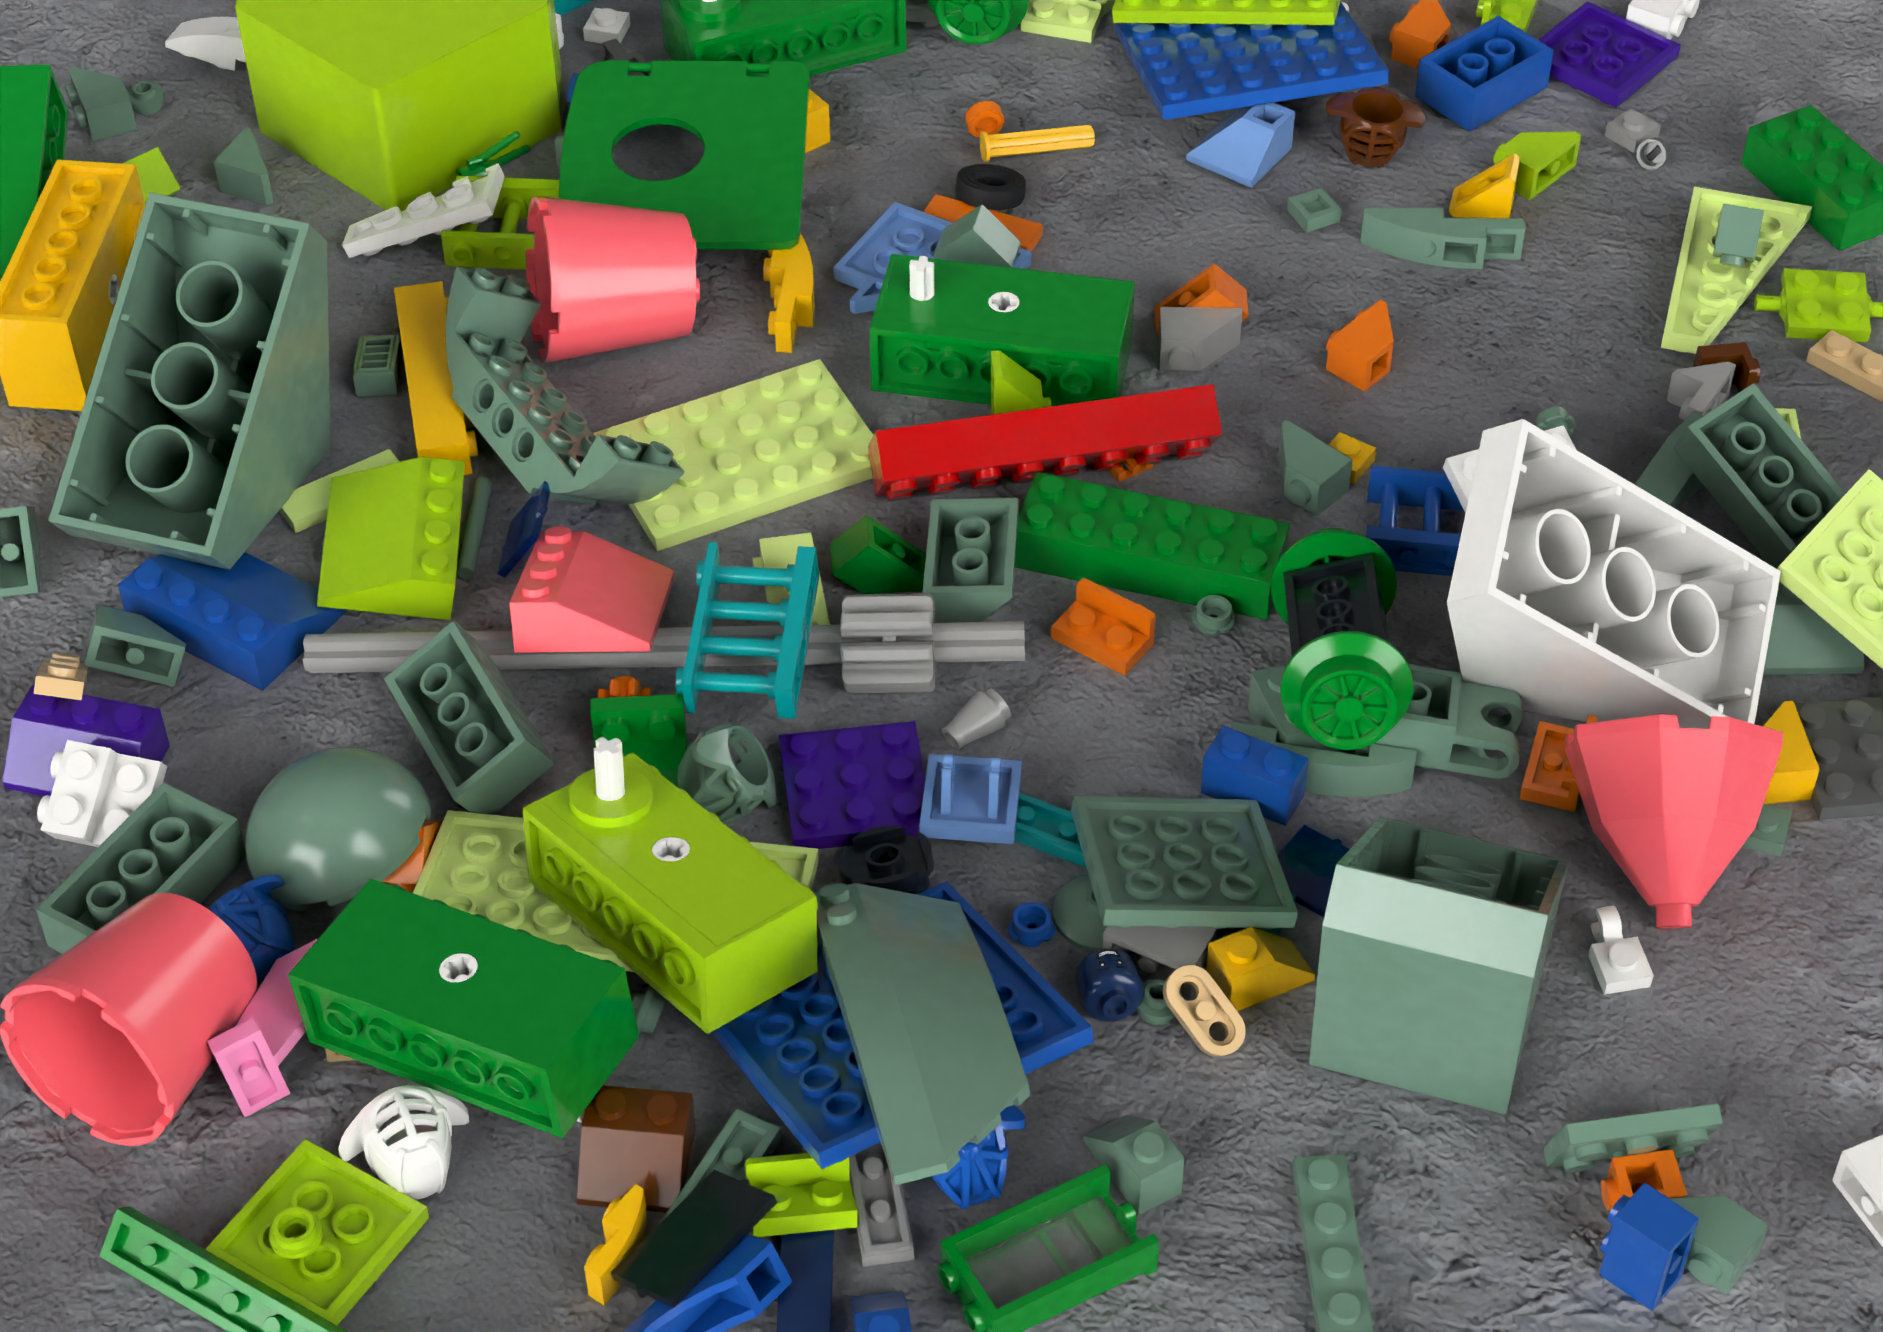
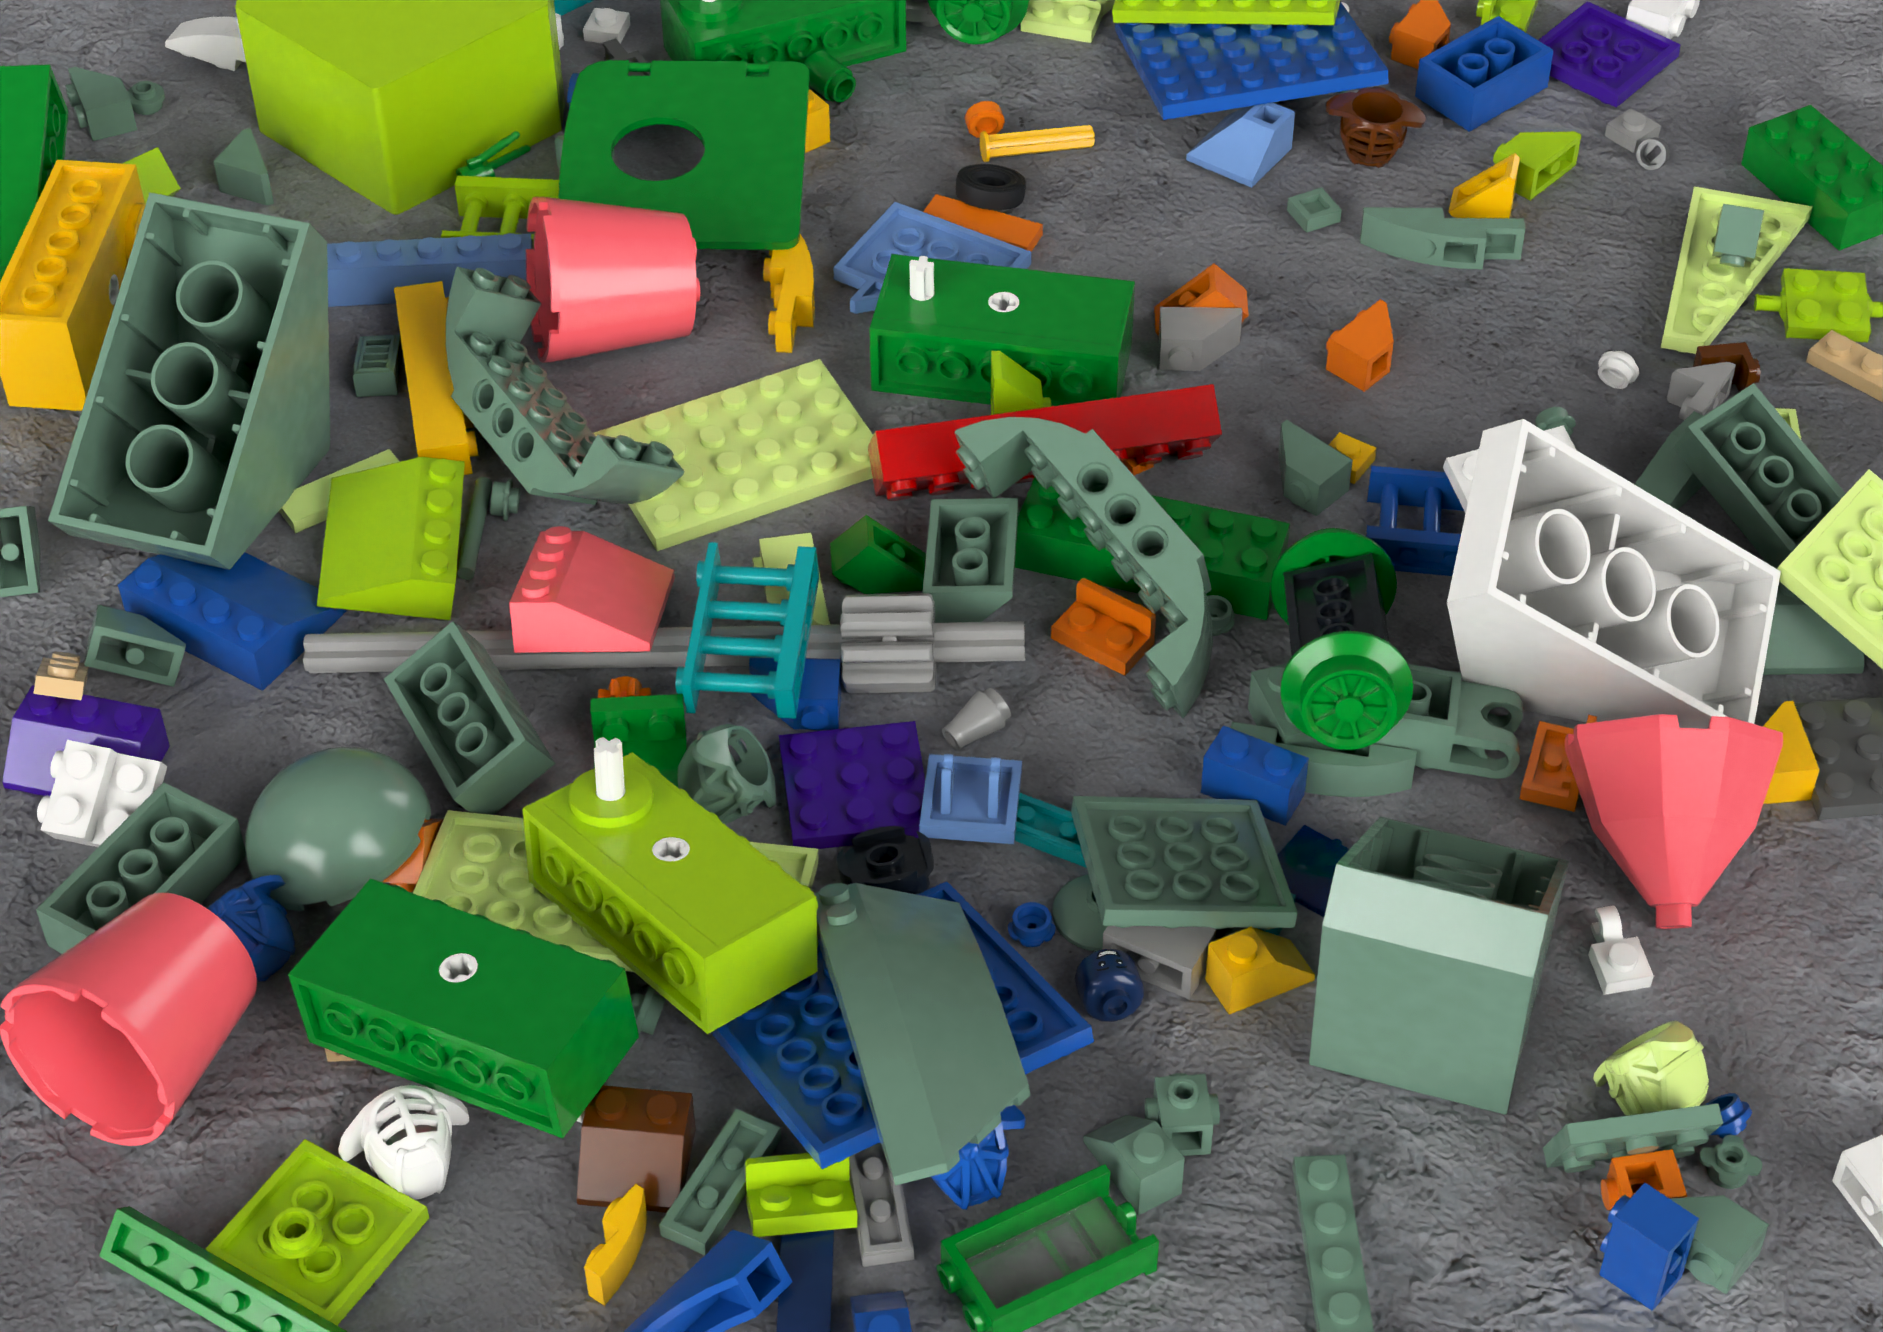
bright pink piece [207,939,317,1117] -> none
white wing [342,163,505,258] -> none
clear blue piece [497,481,551,578] -> none
black piece [611,1170,777,1308] -> none
sand green slope [934,204,1021,268] -> none
sand green plate [1136,978,1183,1025] -> none
tan plate [1163,965,1246,1057] -> none
sand green plate [1742,803,1792,857] -> none
none -> medium blue brick [327,233,533,307]
none -> sand green plate [490,479,520,521]
none -> blue slope [749,658,842,730]
none -> green brick [803,51,856,103]
none -> sand green slope [954,417,1213,719]
none -> sand green brick [1144,1073,1220,1156]
none -> yellowish green piece [1593,1021,1709,1116]
none -> white plate [1598,351,1639,389]
none -> sand green plate [1699,1135,1762,1189]
none -> blue plate [1705,1093,1752,1138]

